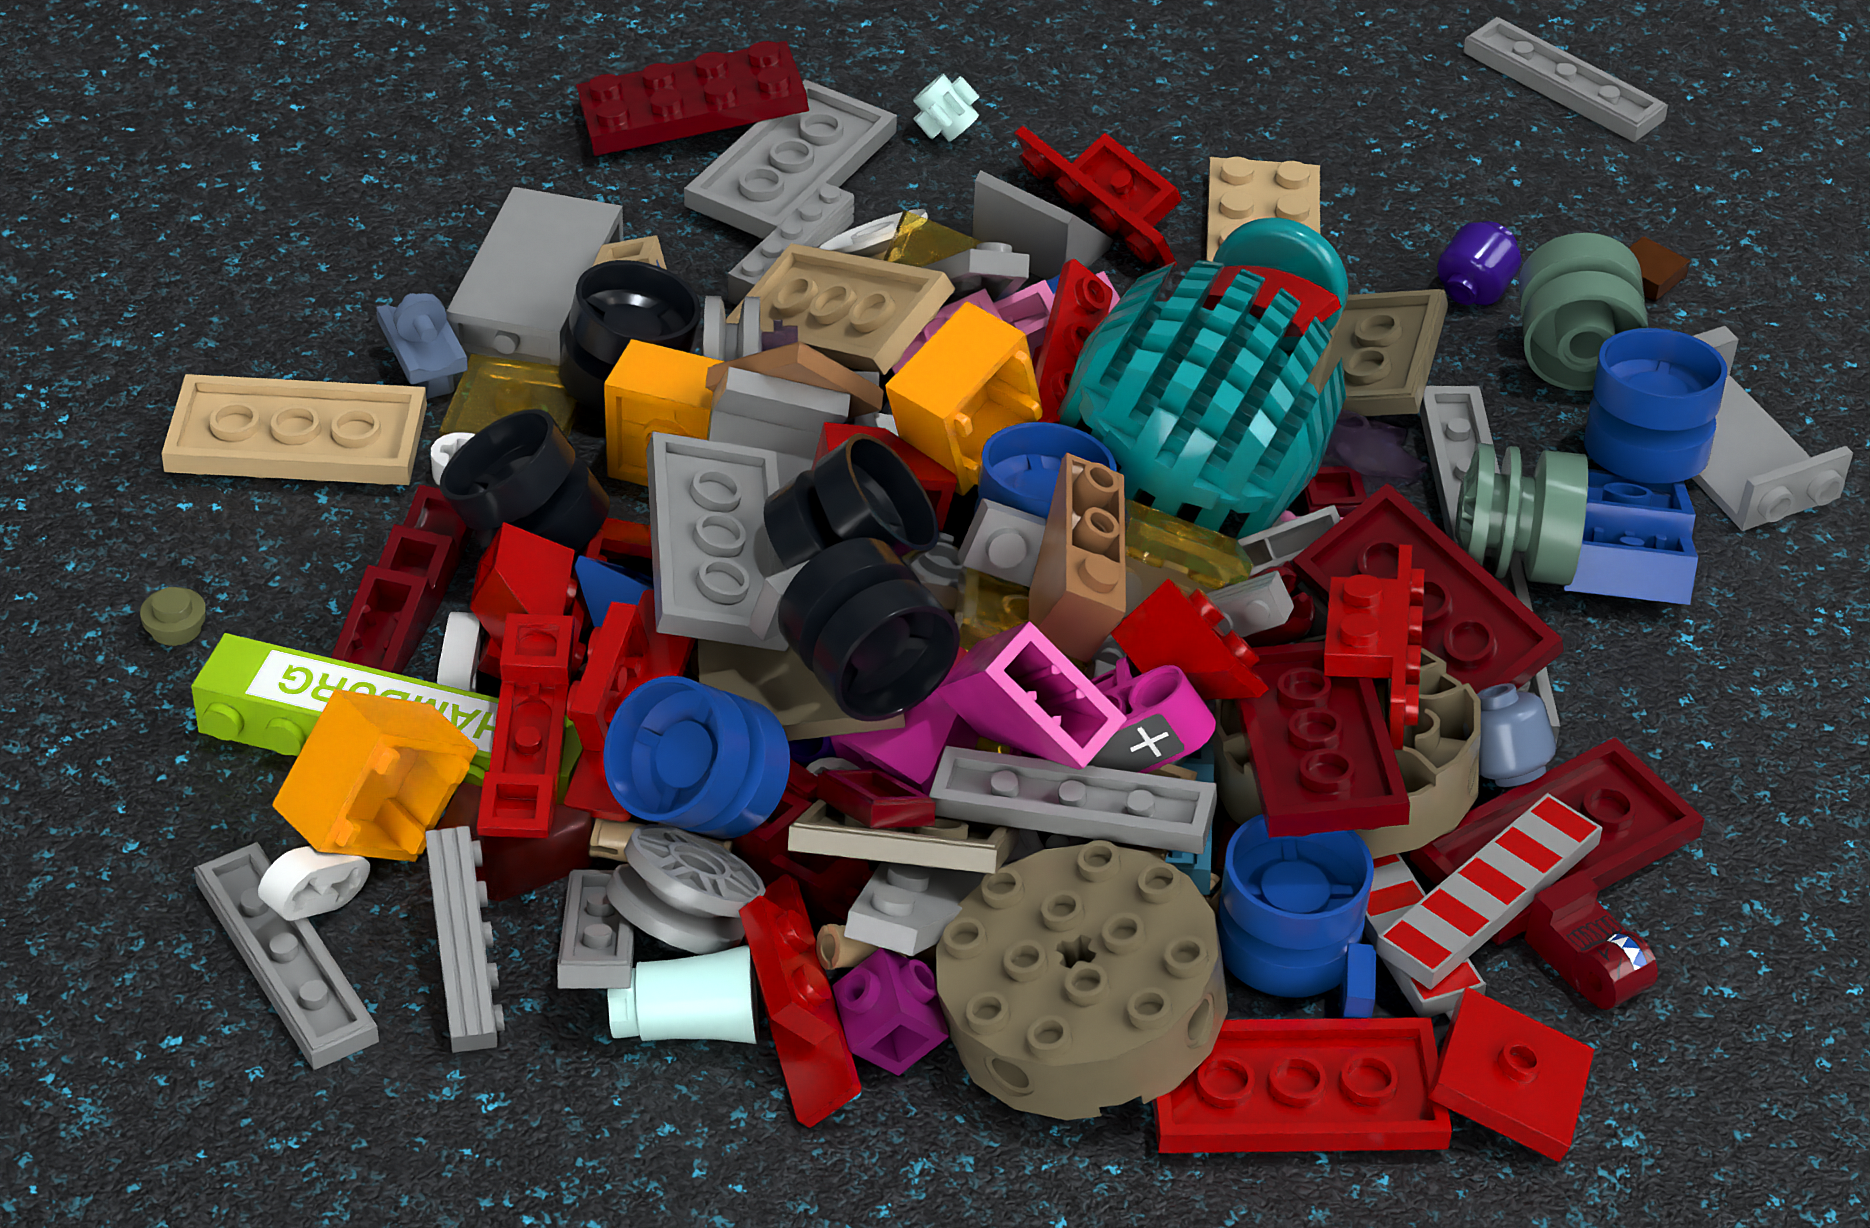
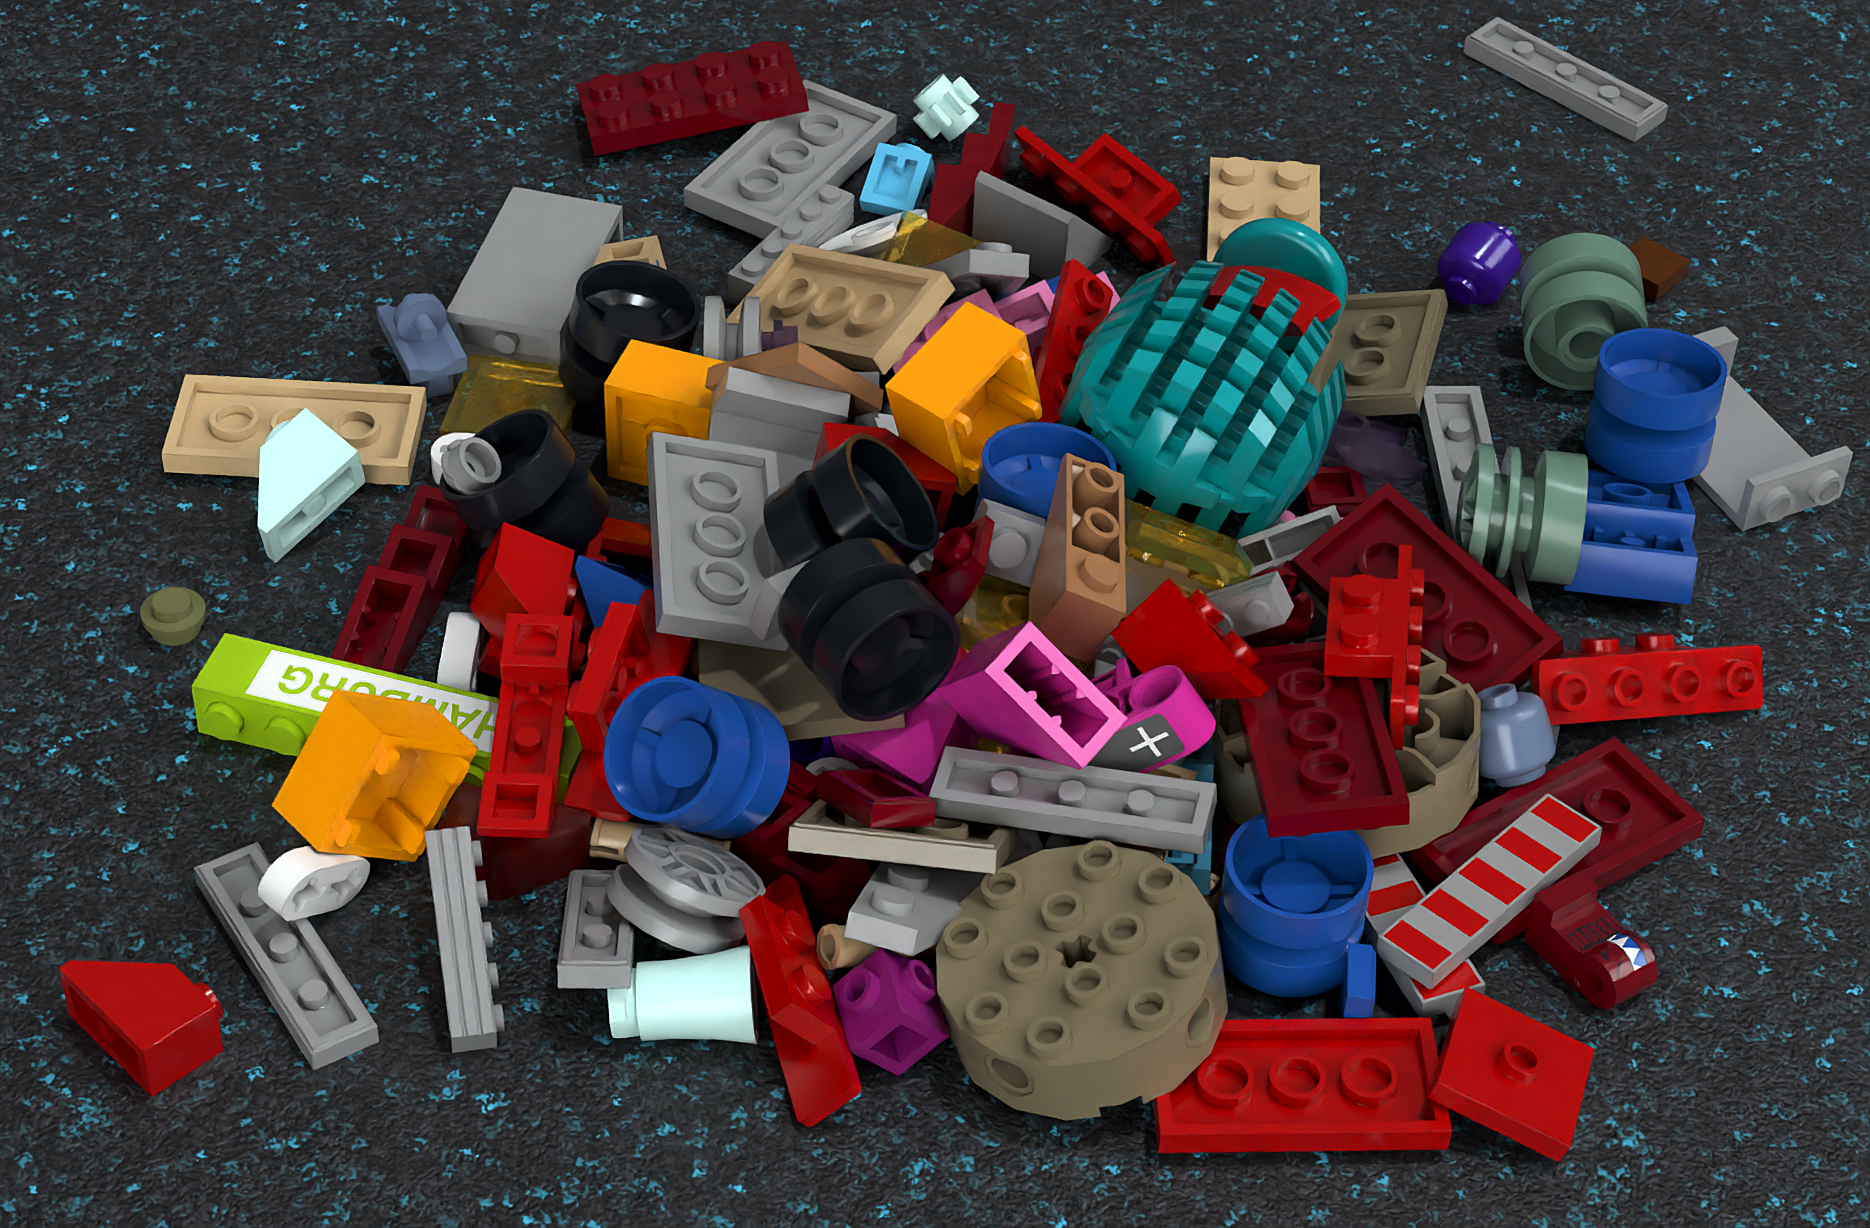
none -> red slope [59,960,223,1097]
none -> light aqua slope [258,408,366,563]
none -> light grey plate [441,437,501,495]
none -> medium azure bracket [859,142,935,216]
none -> dark red slope [916,515,995,617]
none -> dark red slope [923,102,1015,267]
none -> red bracket [1532,633,1763,725]

